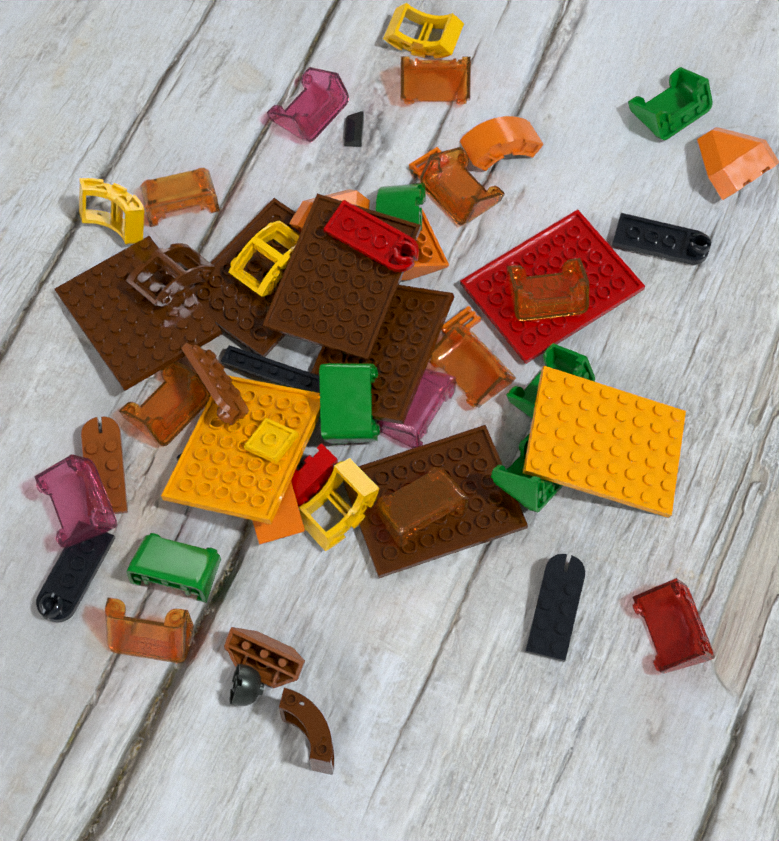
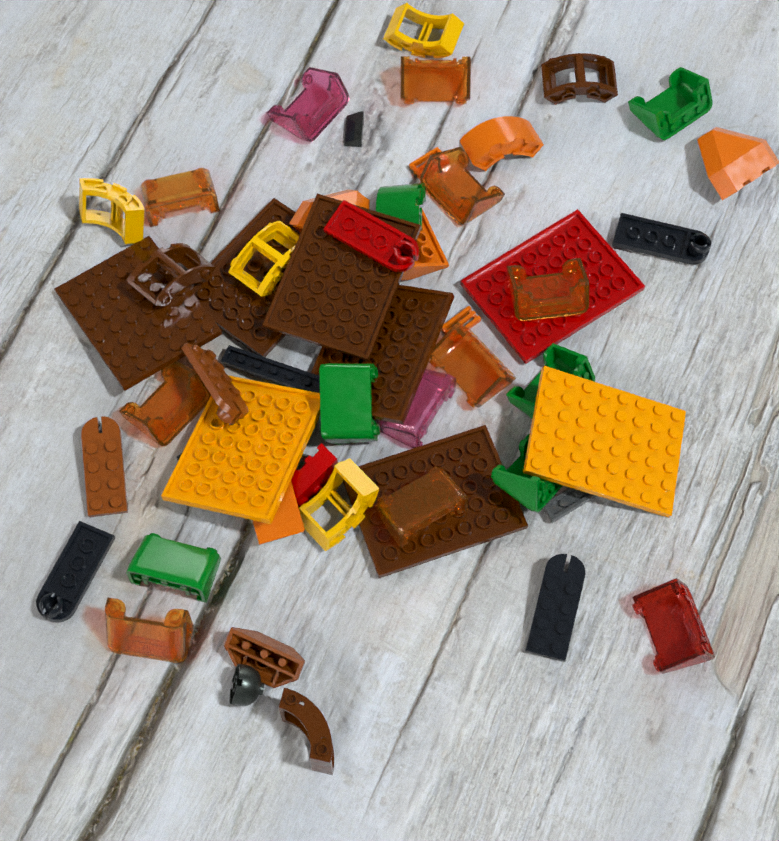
clear pink windscreen [34,454,117,548] -> none
yellow tile [244,418,299,464] -> none
none -> reddish brown window [541,53,618,105]
none -> dark grey plate [543,488,597,523]

